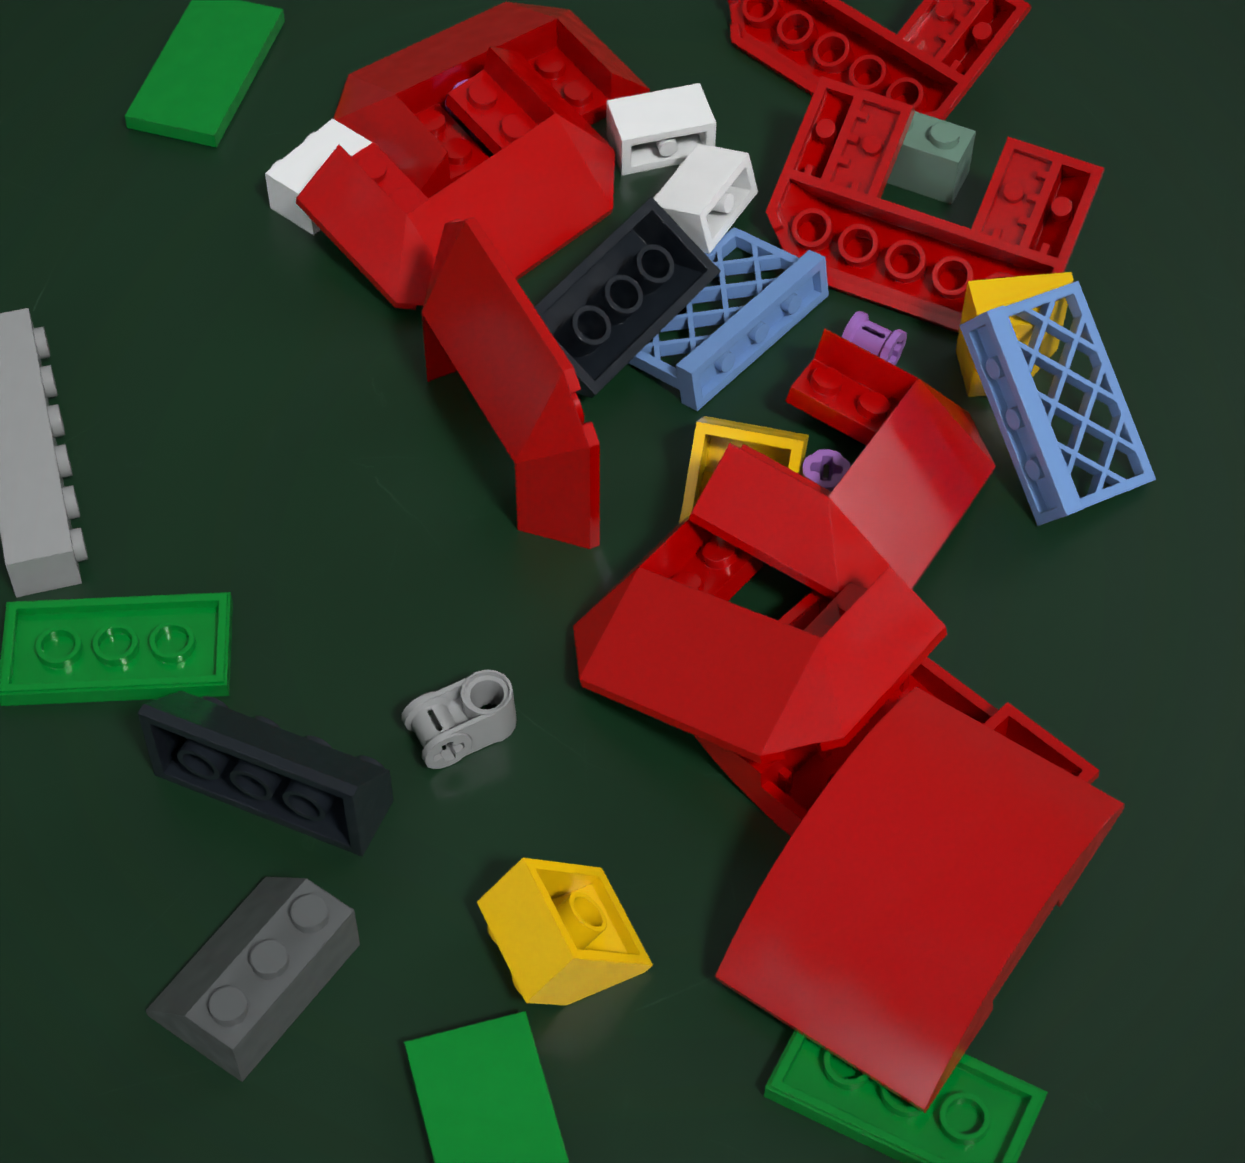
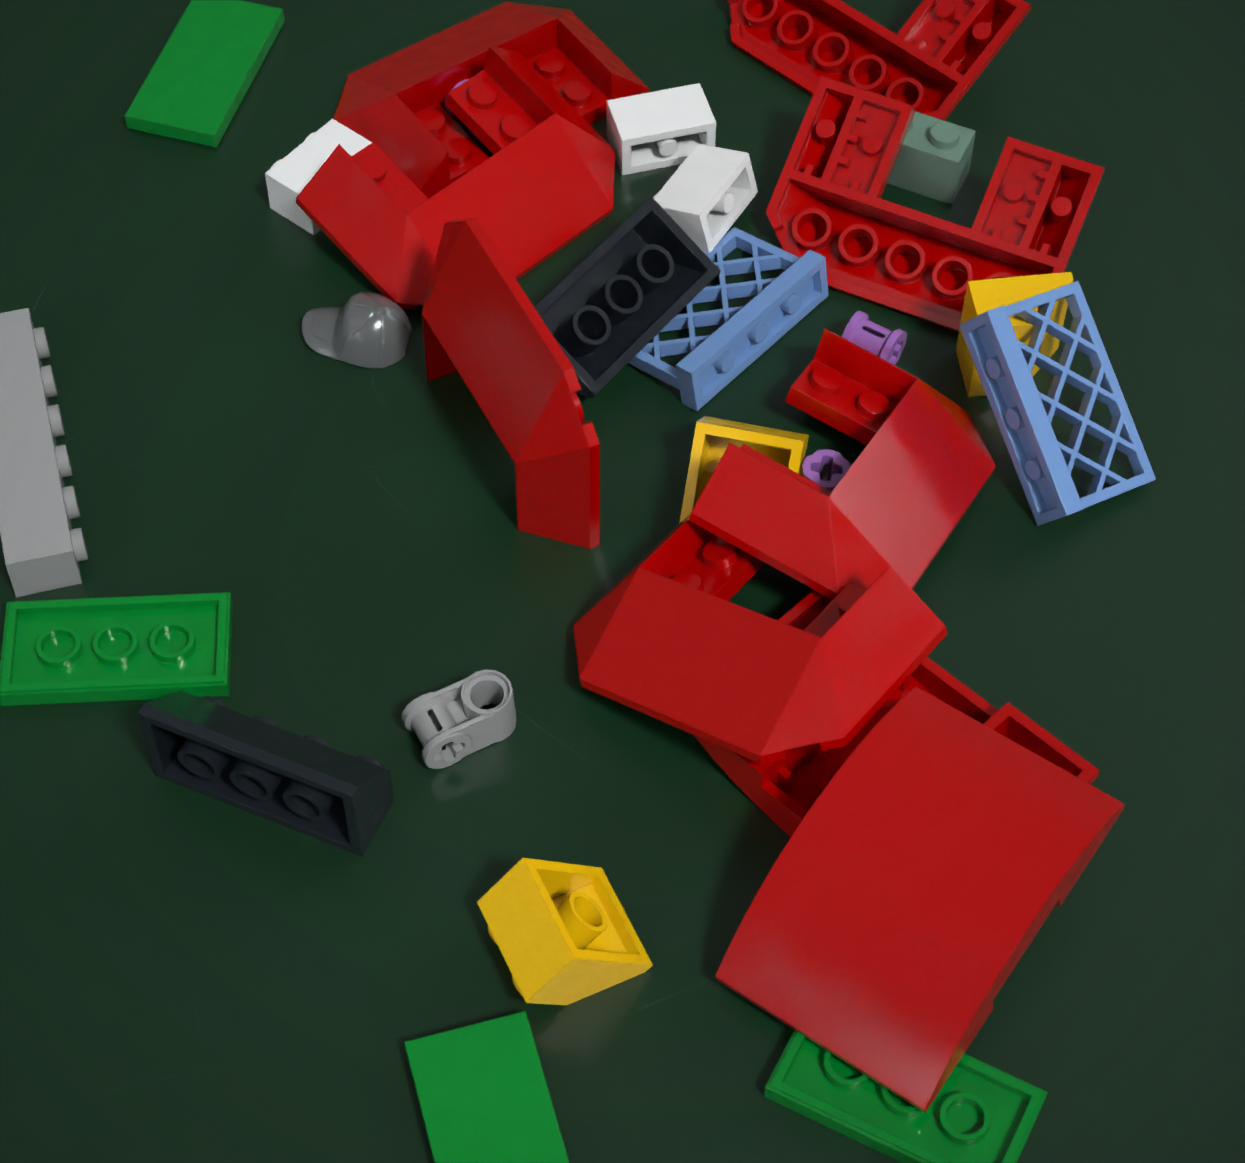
dark grey slope [146,877,360,1082] -> none
none -> dark grey piece [302,292,413,369]

